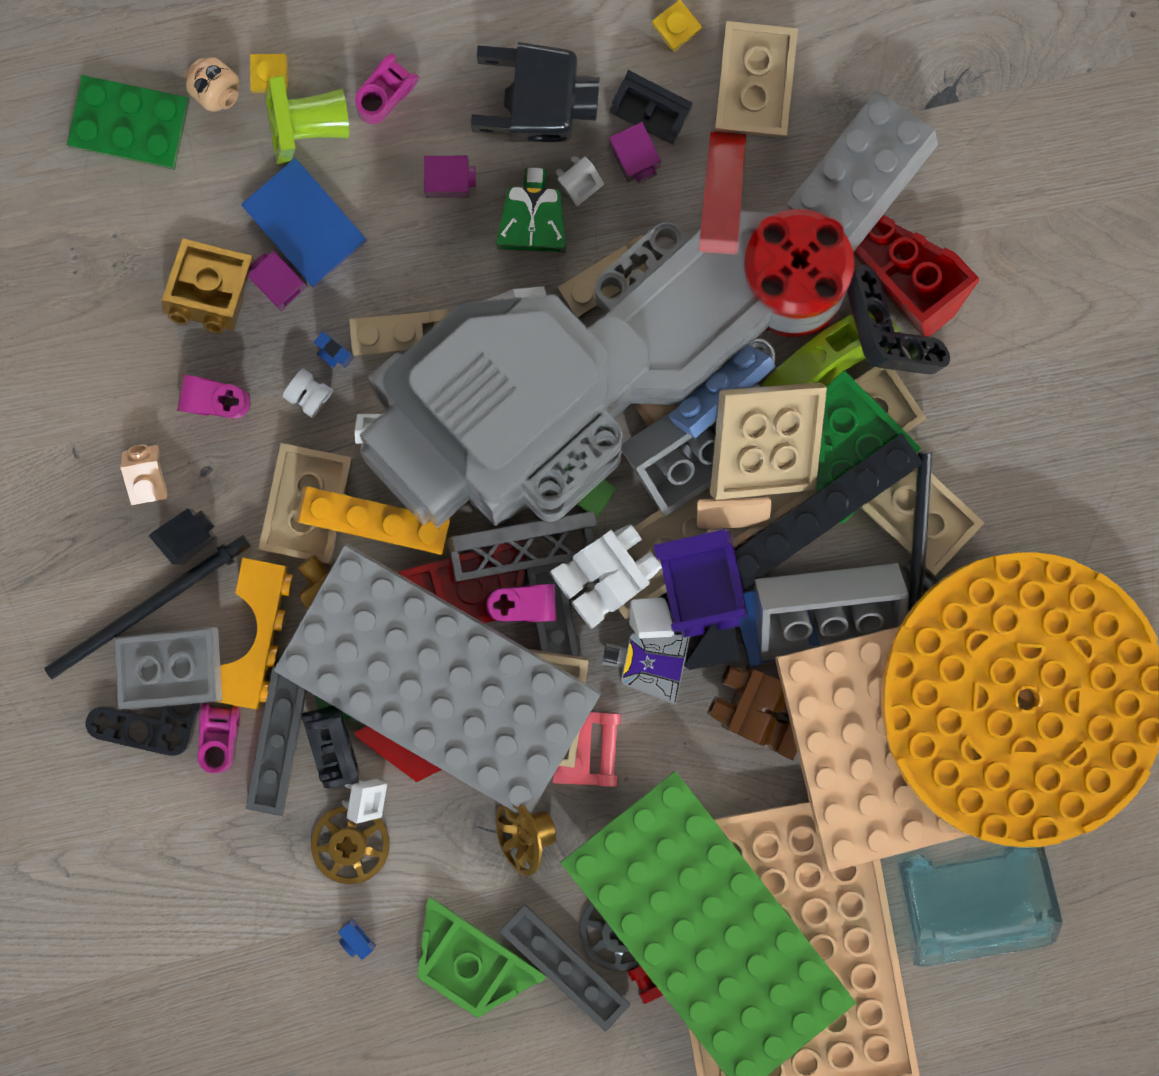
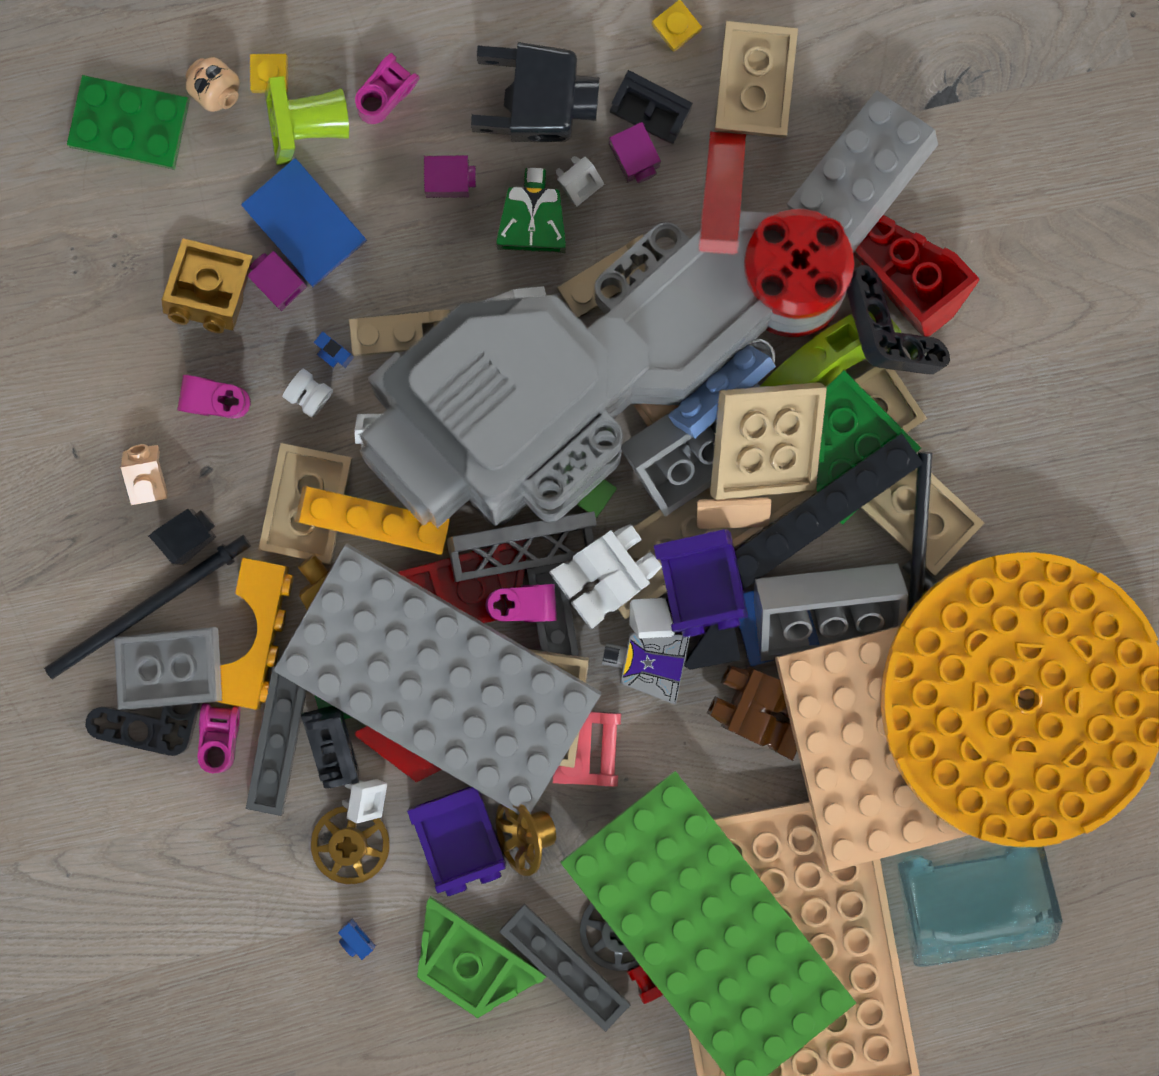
none -> dark purple panel [407,786,507,897]

